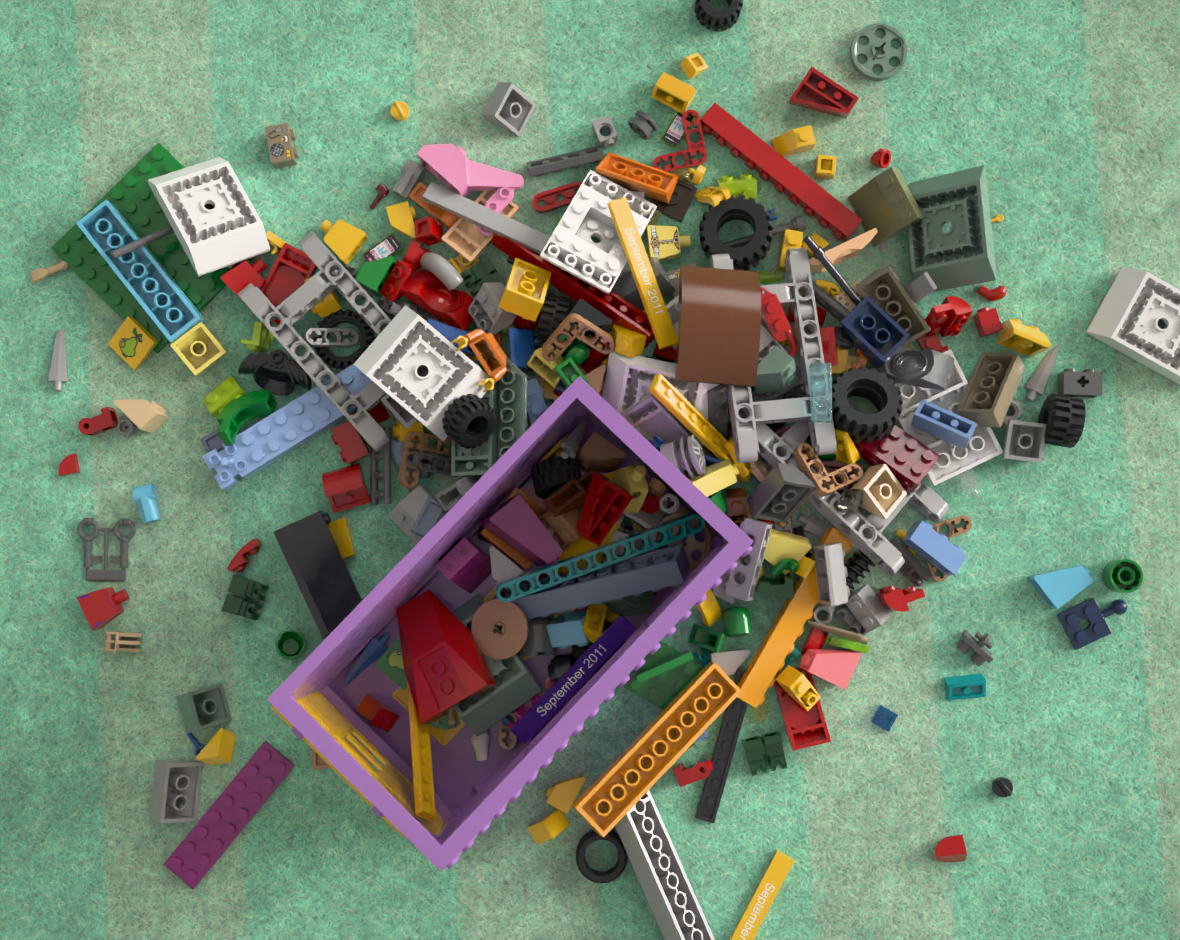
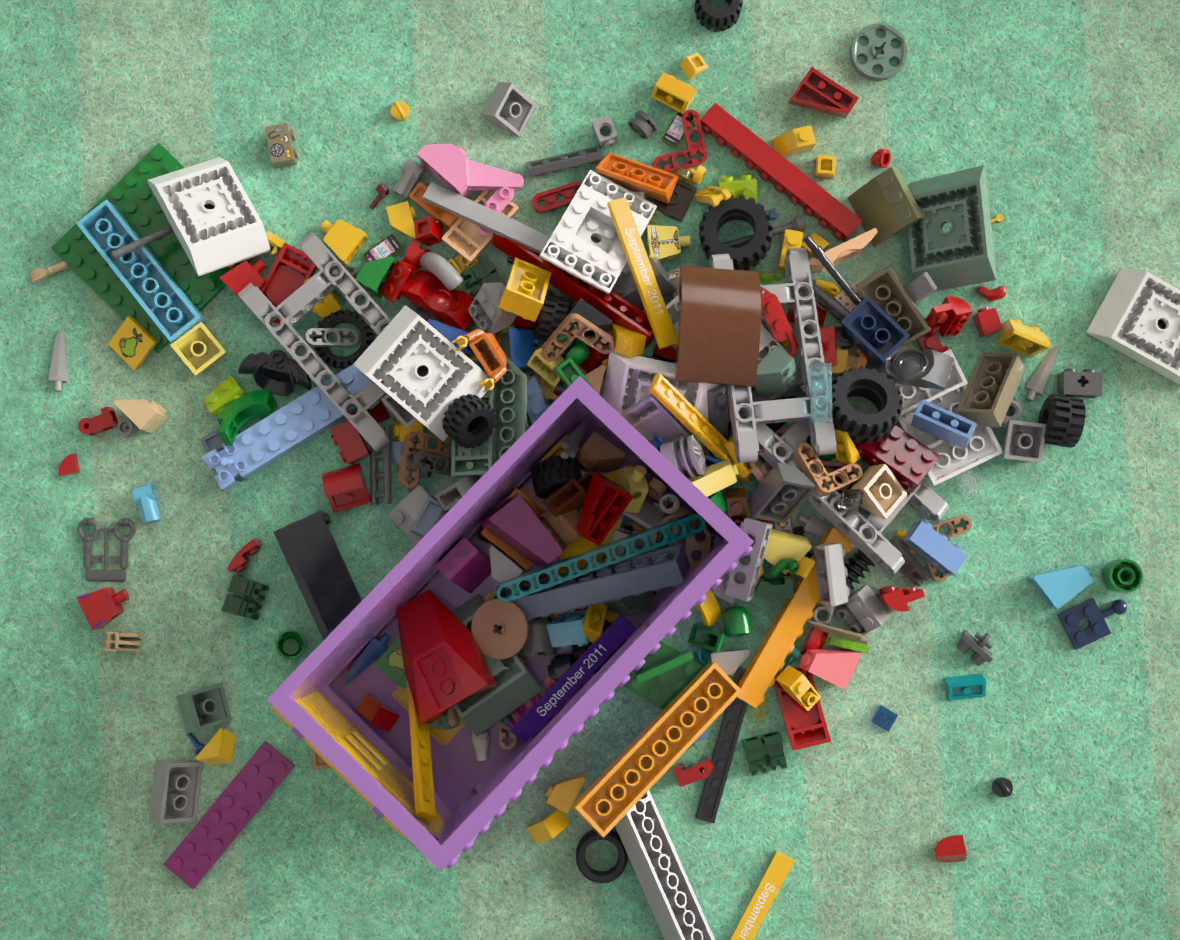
lime bracket [240,322,274,352] -> none
yellow slope [329,518,356,558] -> none
dark grey hips [378,299,410,321] -> none
red tile [641,493,660,514] -> none

